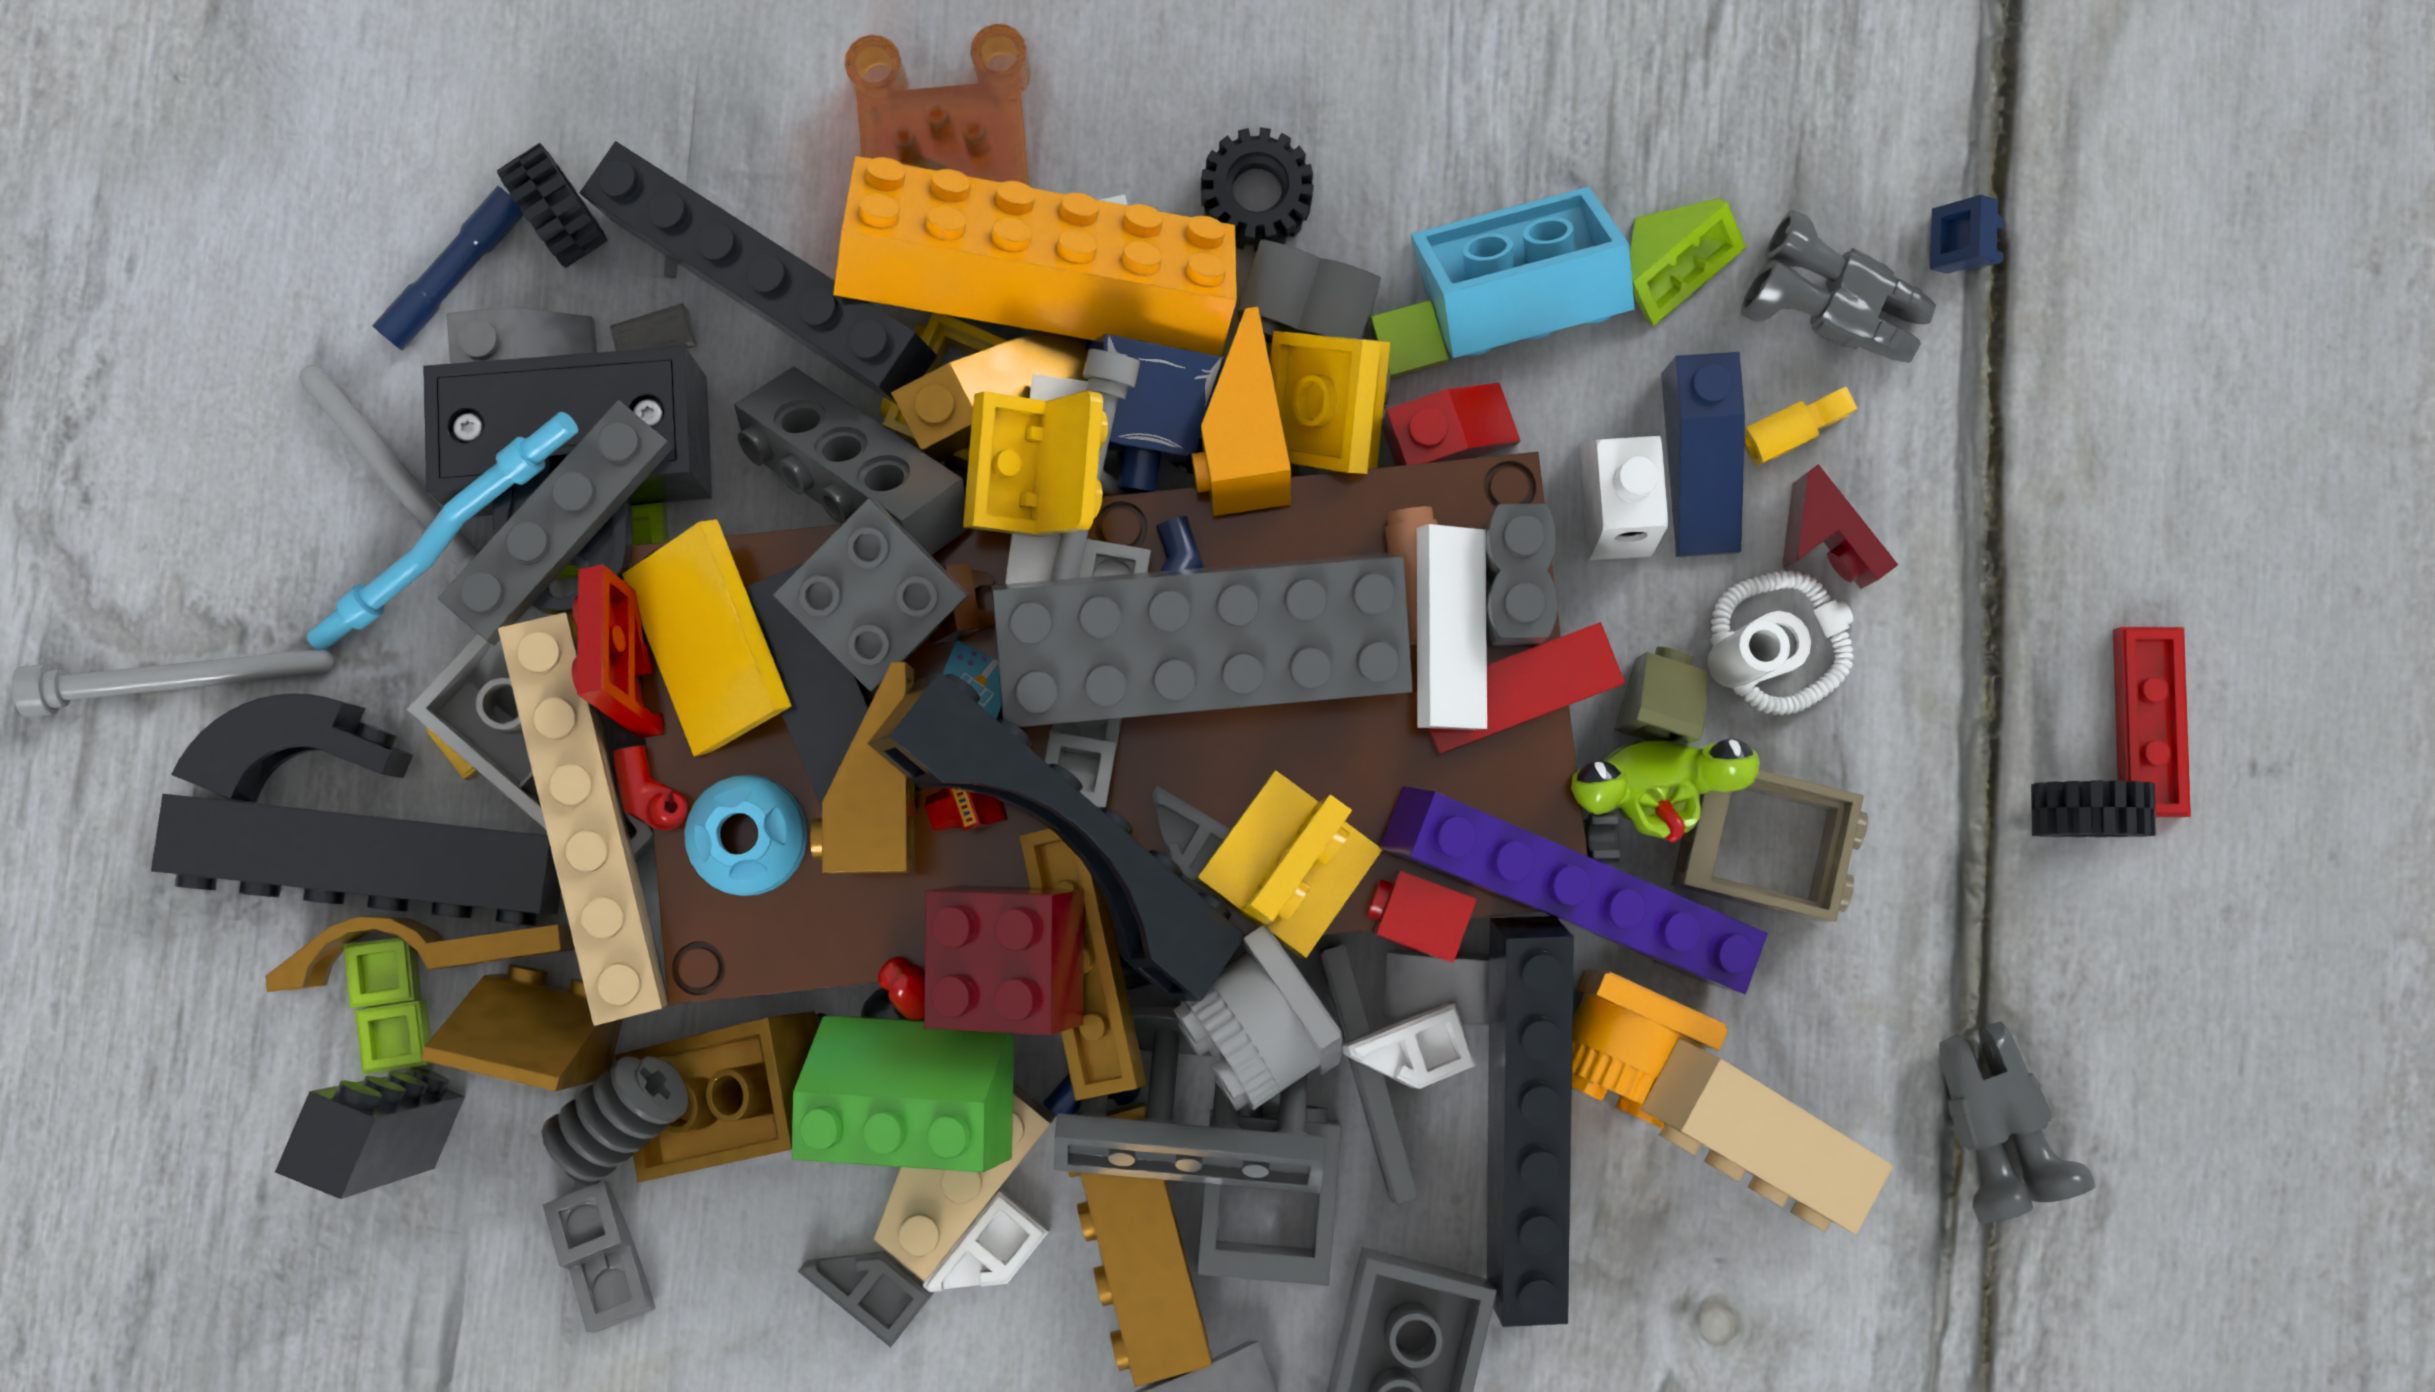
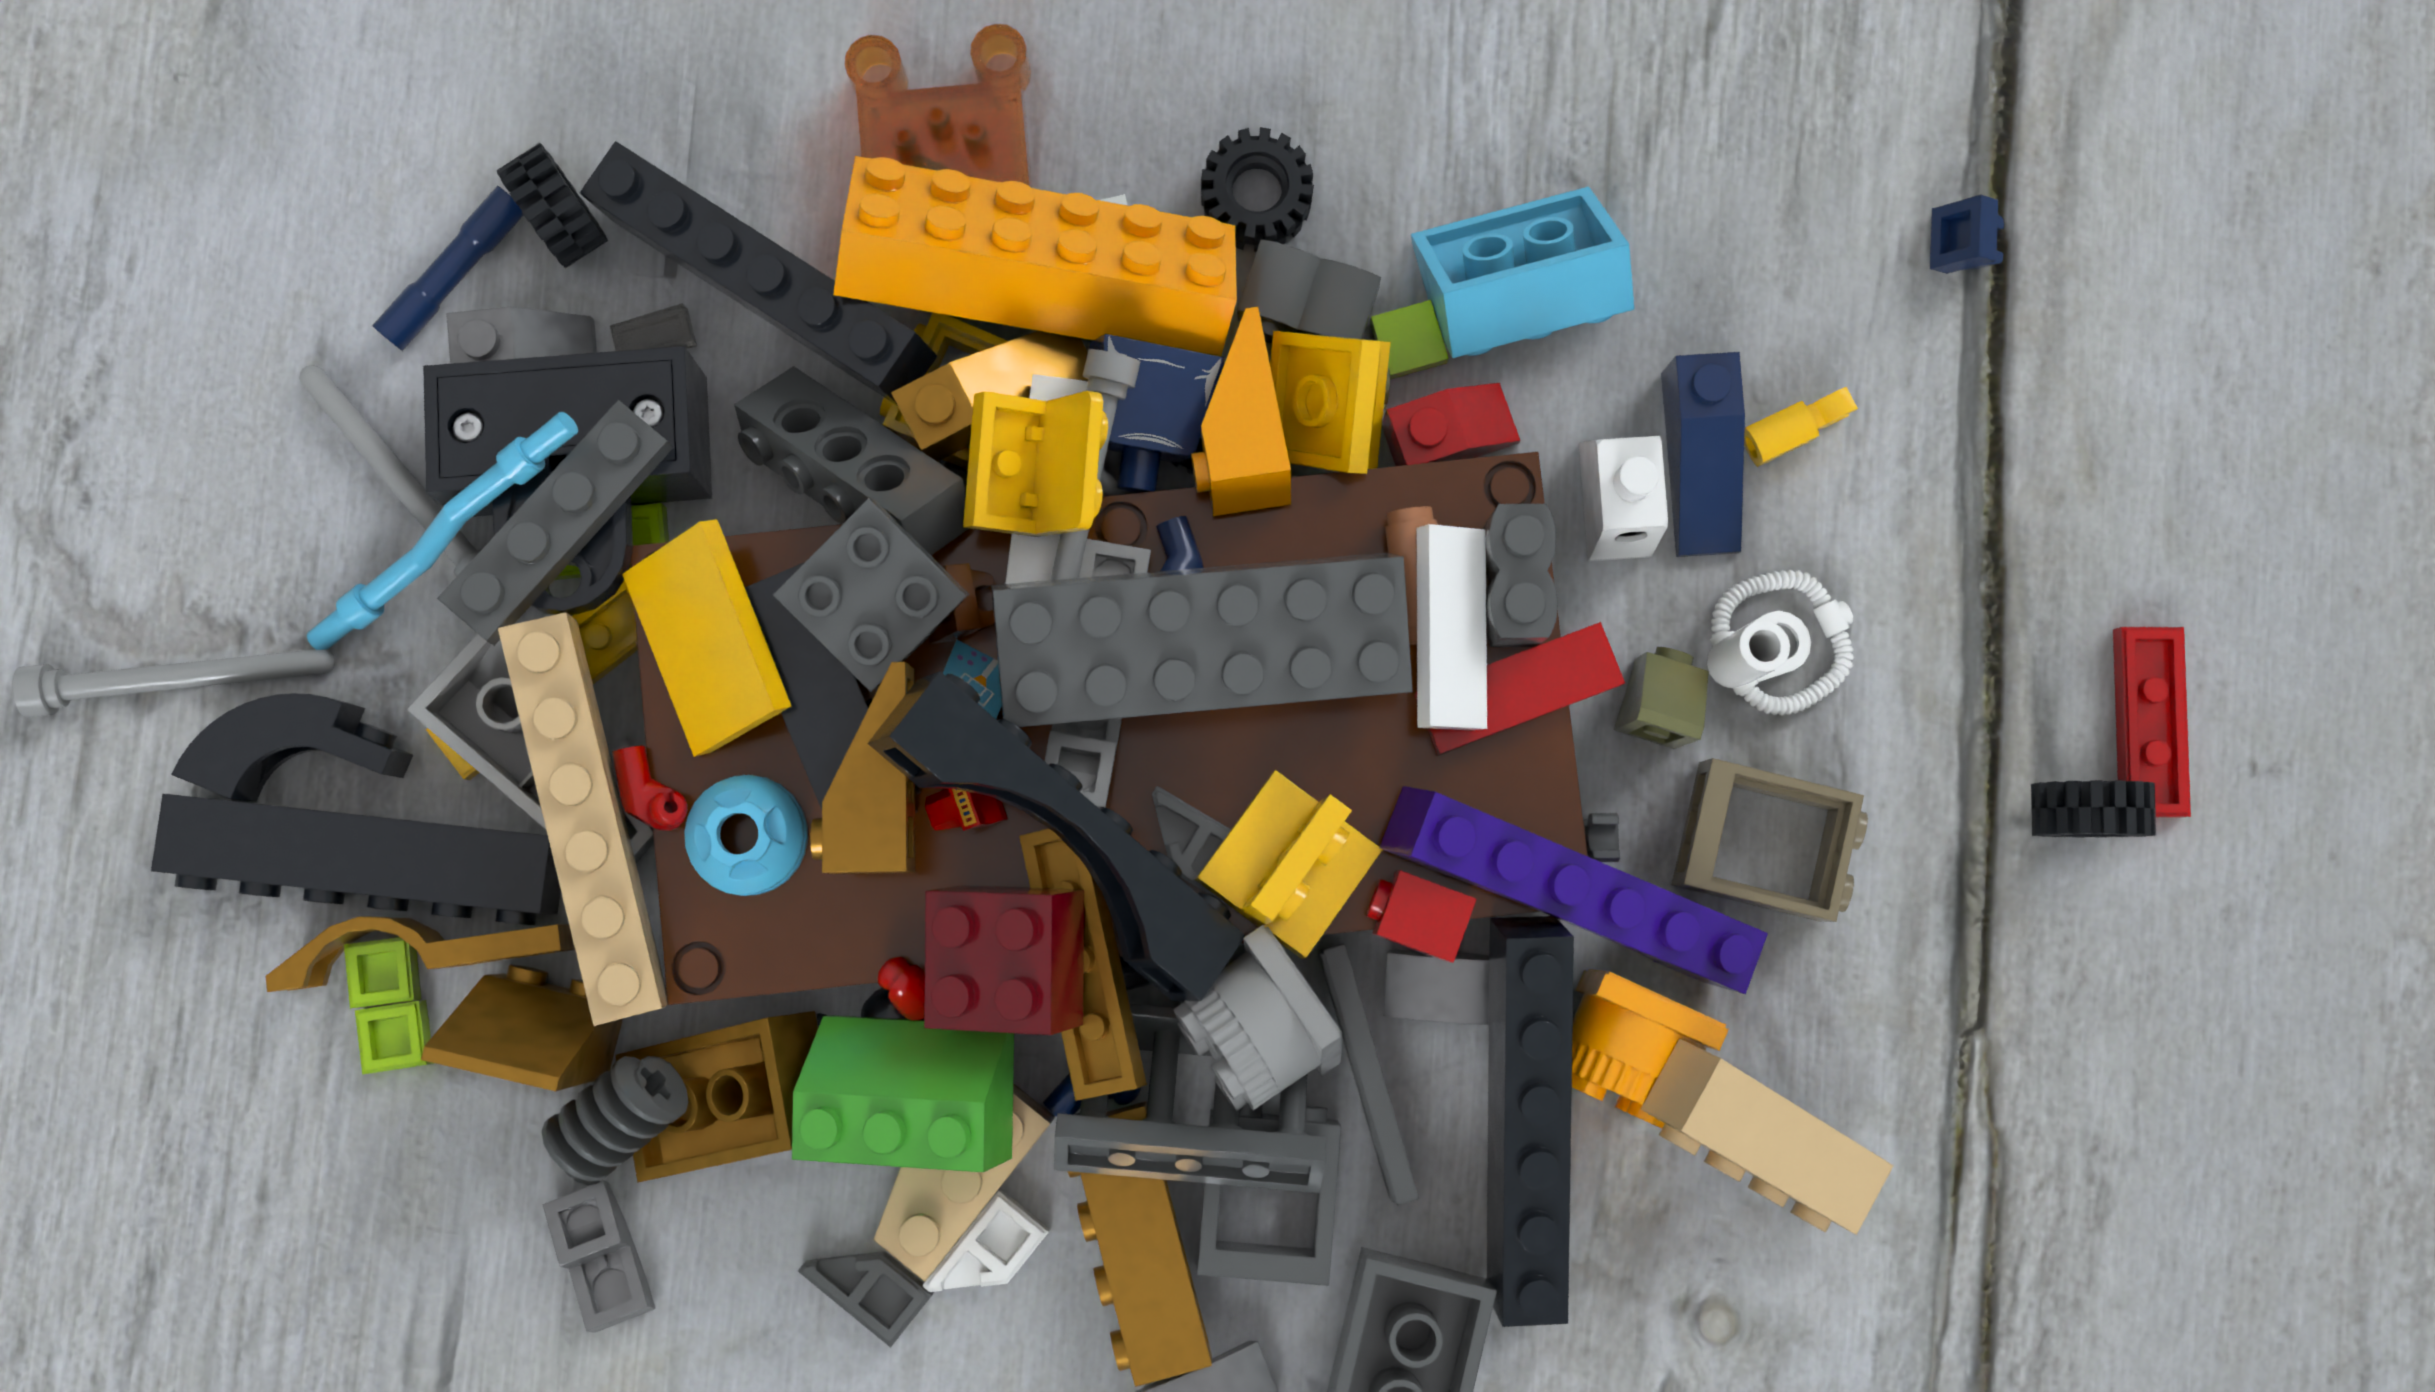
black brick [275,1067,465,1199] -> none
red wing [571,564,664,738] -> none
white tile [1342,1003,1476,1089] -> none
lime head [1571,738,1760,843] -> none
lime slope [1630,198,1747,326] -> none
dark grey piece [1741,210,1936,363] -> none
dark red slope [1783,464,1898,589] -> none
dark grey piece [1939,1022,2096,1224] -> none

